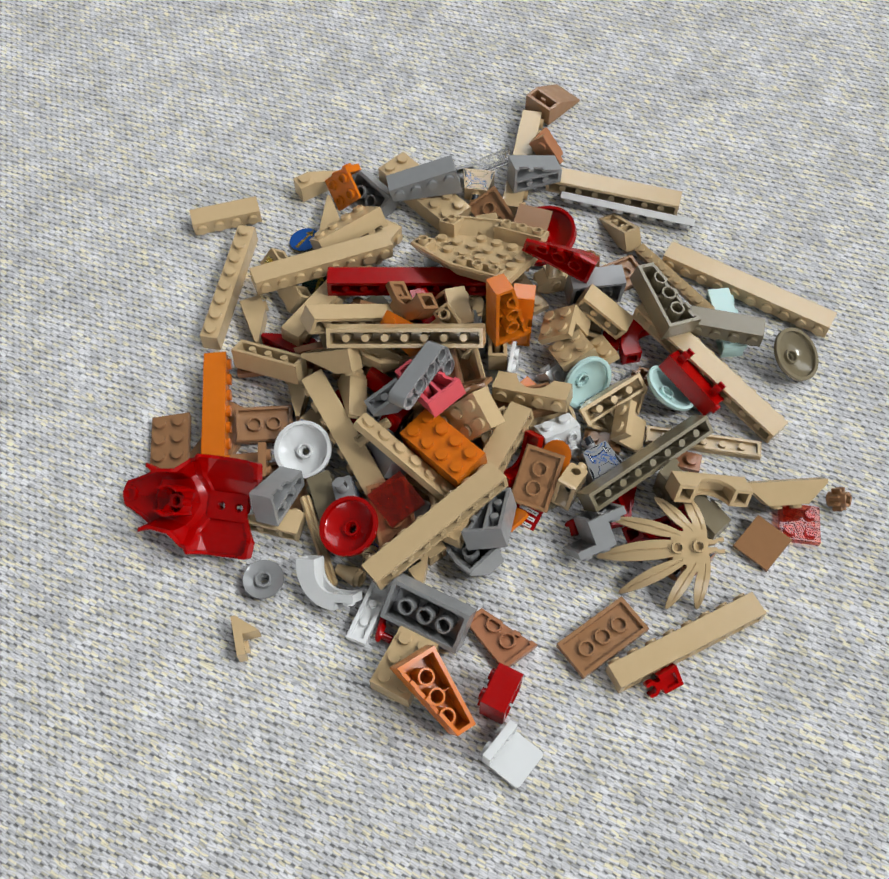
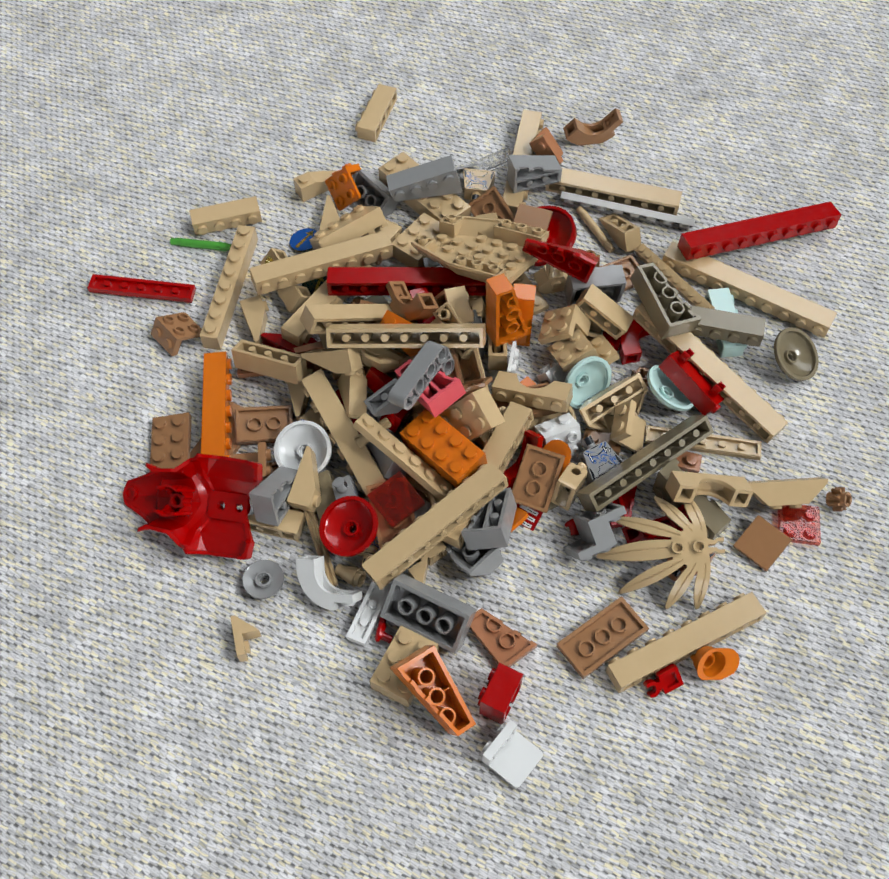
medium nougat slope [525,84,580,125] -> none
none -> red plate [88,274,196,303]
none -> medium nougat bracket [151,312,202,356]
none -> bright green piece [170,238,231,251]
none -> tan slope [287,446,321,513]
none -> tan brick [355,84,397,142]
none -> tan brick [392,212,439,267]
none -> medium nougat arch [563,108,623,146]
none -> tan piece [576,206,615,253]
none -> red brick [677,201,842,261]
none -> orange piece [690,646,740,680]

